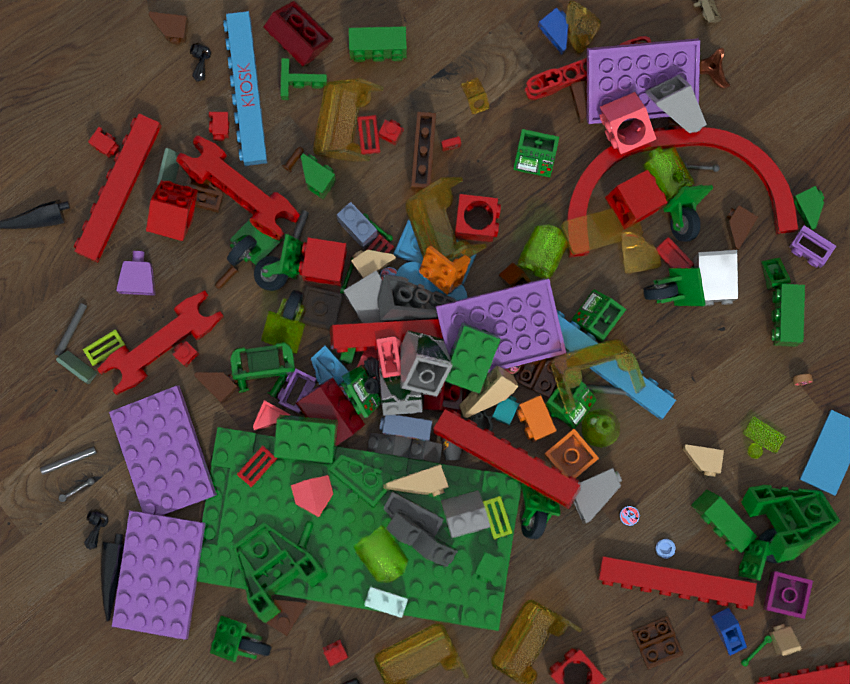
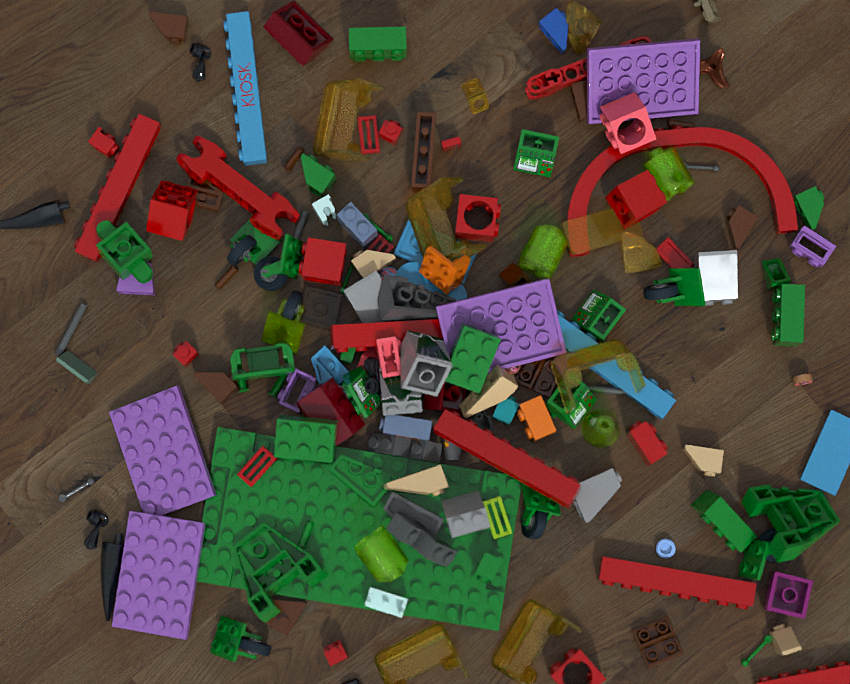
dark grey bar [40,446,97,475] -> none
lime tile [83,329,125,366] -> none
red piece [97,290,224,395] -> none
sand green slope [157,148,179,185] -> none
red brick [209,112,230,141] -> none
coral slope [253,400,291,431] -> none
green bracket [280,58,327,100] -> none
coral slope [291,475,333,517] -> none
orange brick [543,429,599,478] -> none
tile [620,506,639,526] -> none
light grey slope [645,75,707,133] -> none
plate [663,185,713,242] -> none
blue slope [711,608,747,655] -> none
clear neon green plate [743,416,786,459] -> none
none -> green brick [96,220,153,284]
none -> light aqua hinge [312,194,336,228]
none -> red brick [626,421,668,466]

